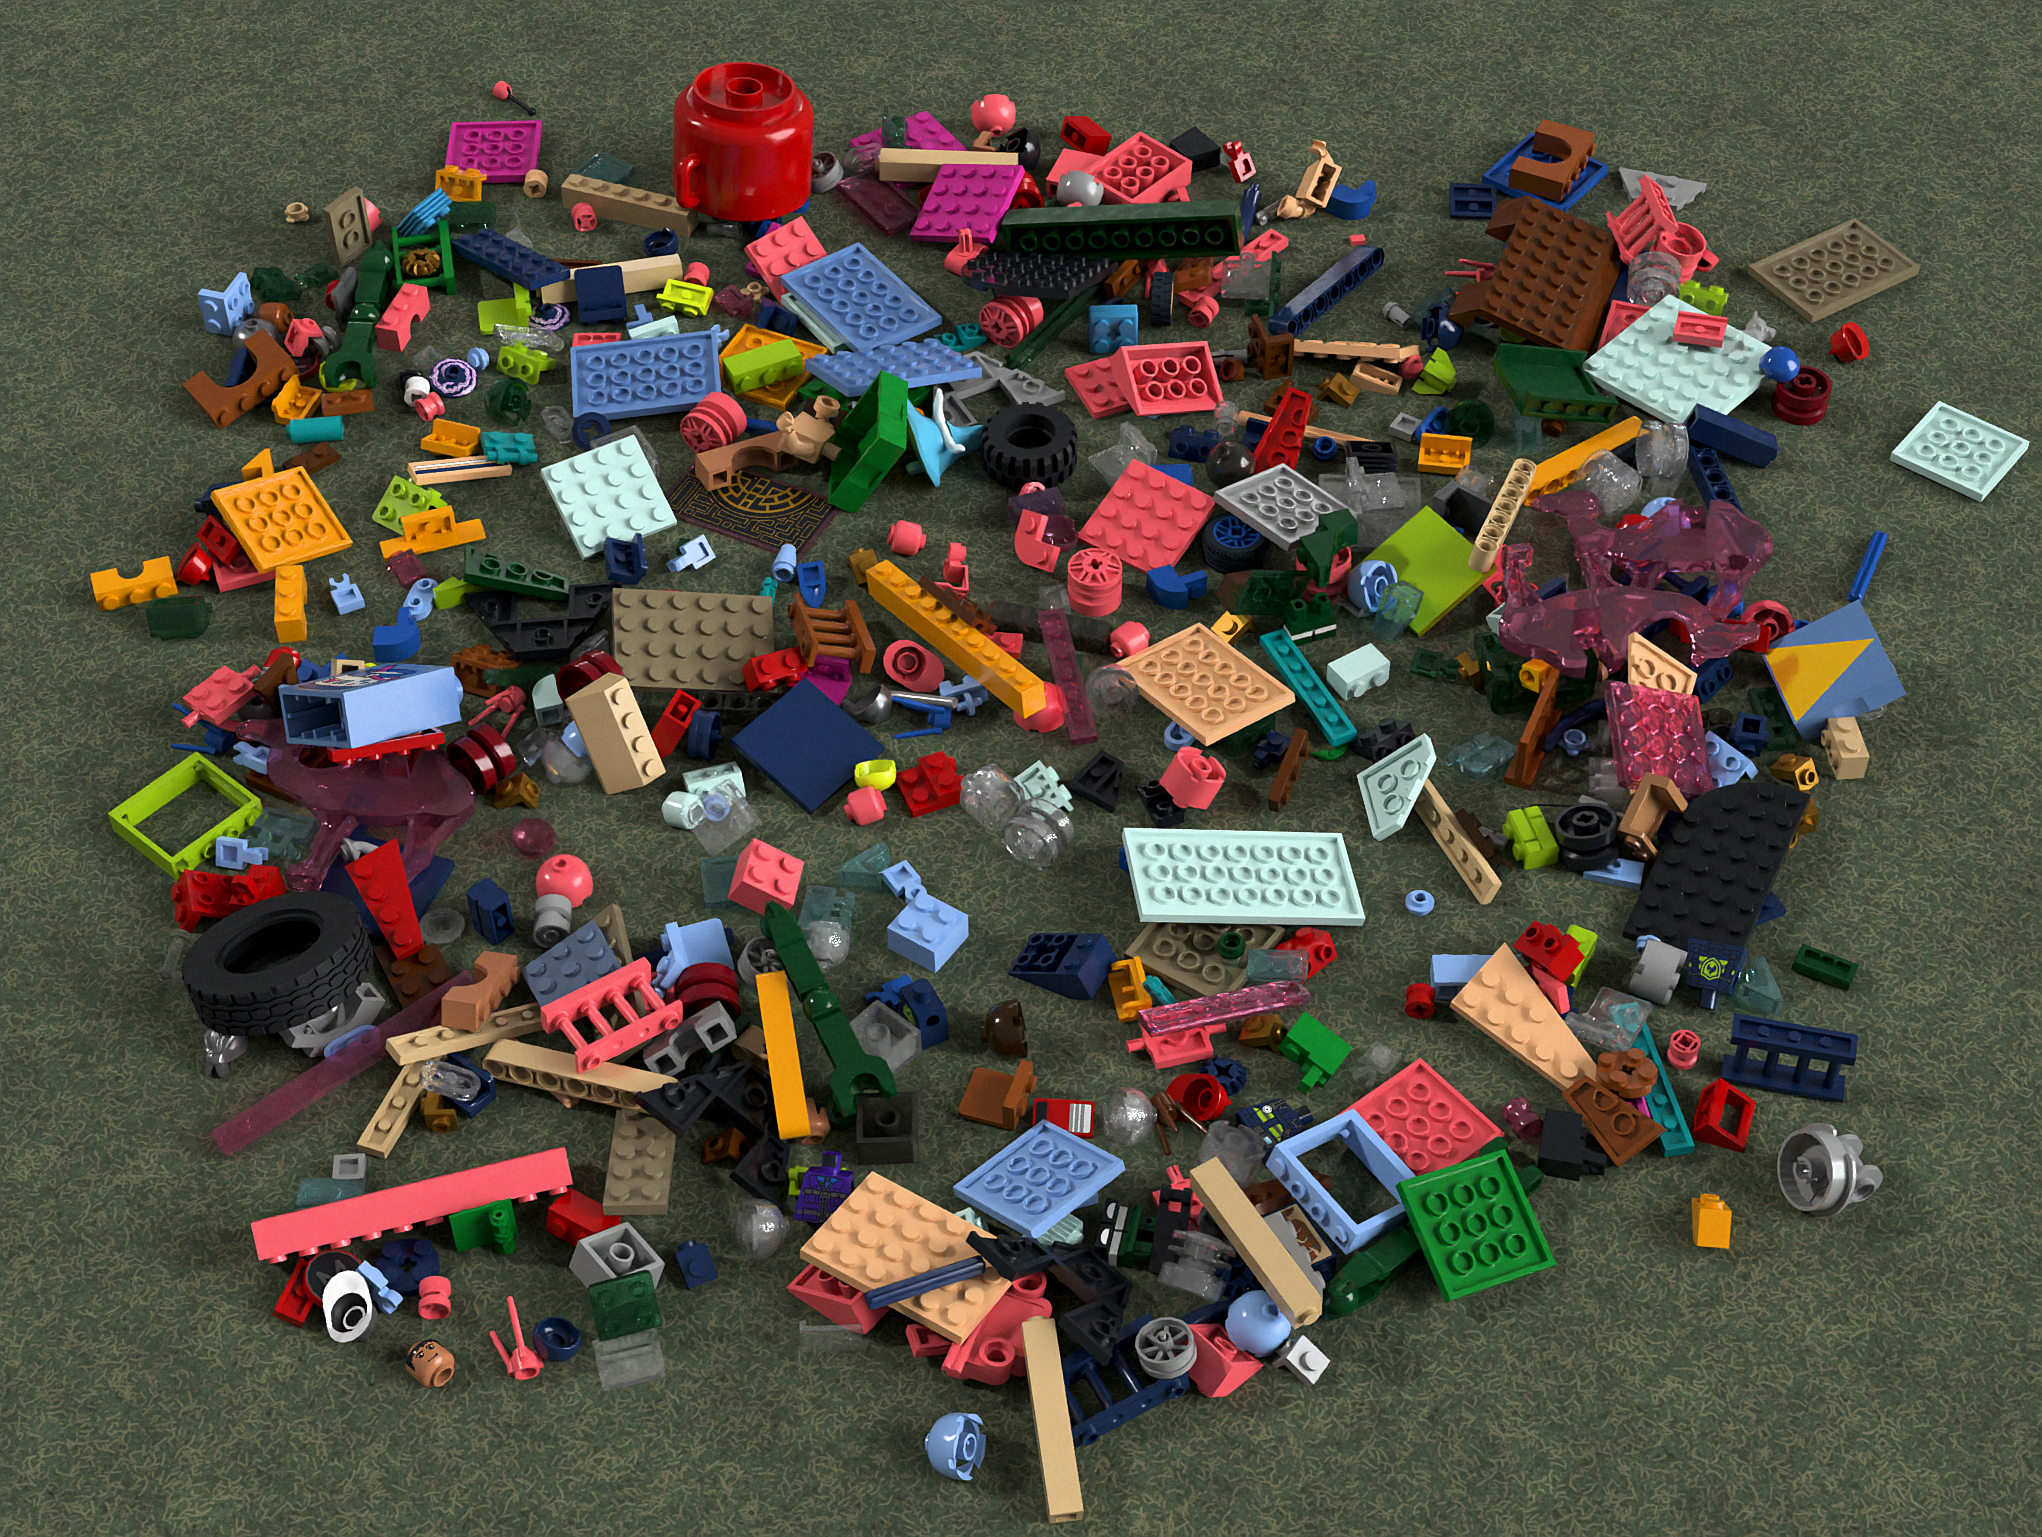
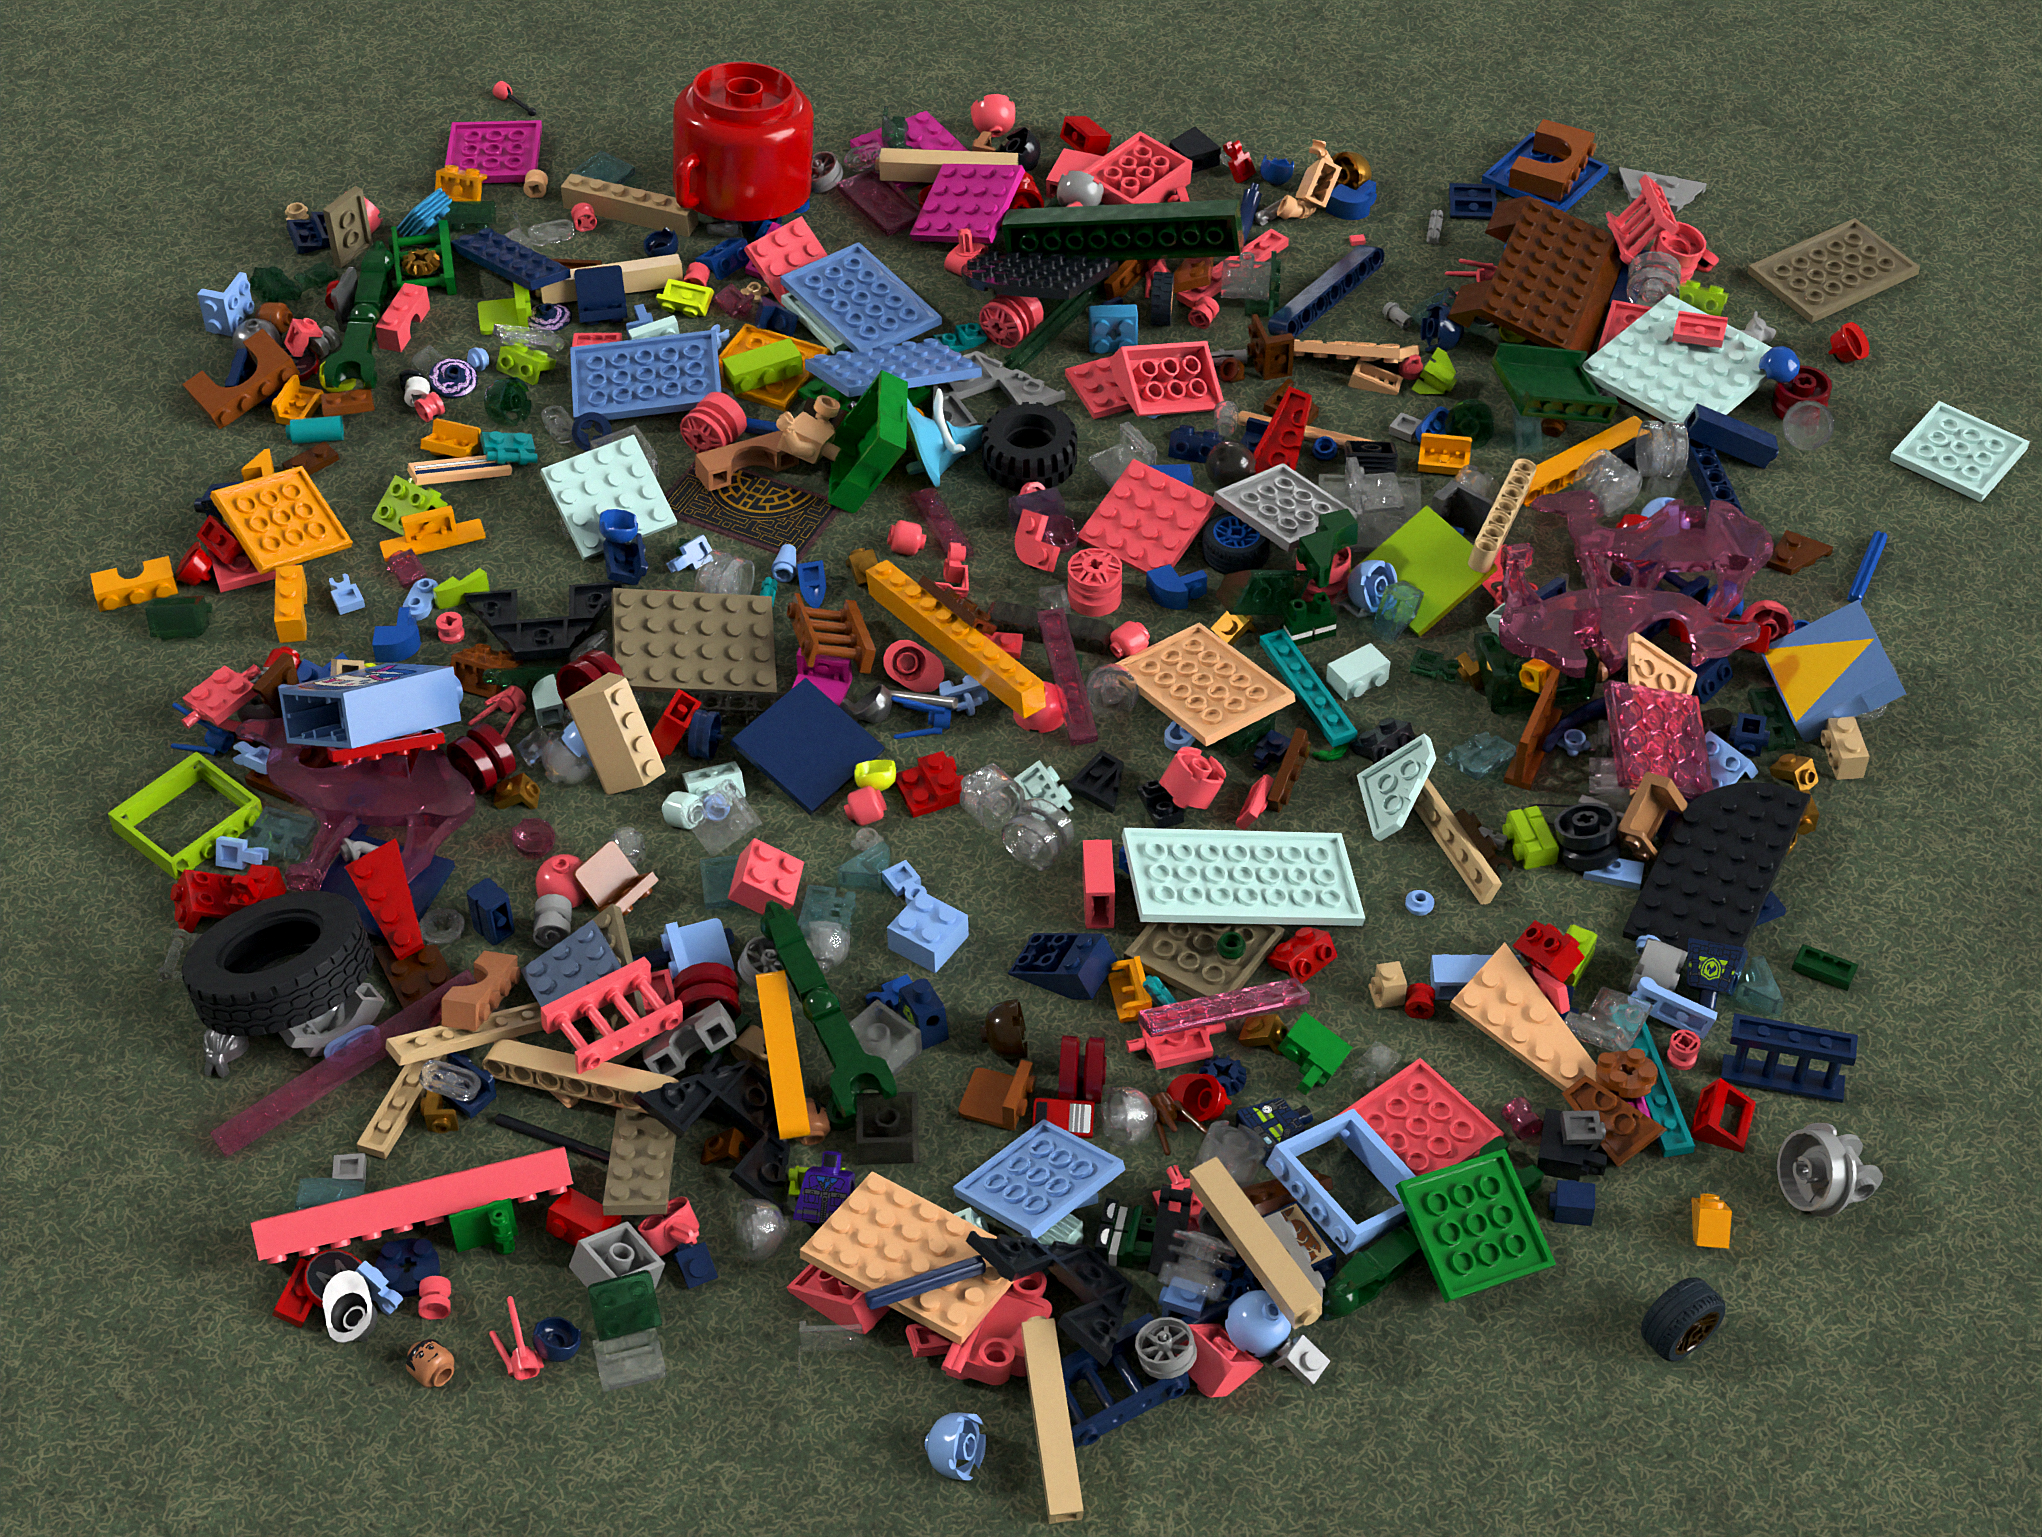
dark green wing [463,544,569,602] -> none
light blue plate [650,948,686,999] -> none
red brick [741,646,808,693] -> none
clear light blue plate [1247,949,1309,982] -> none
pearl gold bracket [1316,372,1360,409] -> none
none -> dark blue slope [286,212,330,254]
none -> coral wheel [436,612,465,644]
none -> black bar [495,1113,610,1164]
none -> clear plate [528,219,575,246]
none -> bracket [573,841,659,917]
none -> blue hair [599,509,638,544]
none -> clear head [608,827,646,869]
none -> coral beam [638,1196,700,1256]
none -> clear wheel [694,549,755,595]
none -> blue bracket [695,238,750,280]
none -> clear plate [851,828,884,856]
none -> clear pink plate [910,487,974,559]
none -> dark red wheel [1059,1035,1107,1104]
none -> coral brick [1083,839,1115,929]
none -> medium blue bracket [1158,1276,1210,1319]
none -> coral plate [1236,774,1274,830]
none -> blue hair [1260,155,1294,186]
none -> pearl gold cylinder [1331,152,1372,190]
none -> tan brick [1368,961,1407,1009]
none -> light grey axle [1426,209,1443,245]
none -> dark blue brick [1548,1180,1595,1226]
none -> flat silver bracket [1560,1111,1606,1150]
none -> light blue plate [1628,977,1717,1039]
none -> black wheel [1641,1277,1726,1361]
none -> reddish brown wing [1766,530,1833,576]
none -> clear cylinder [1782,400,1834,451]

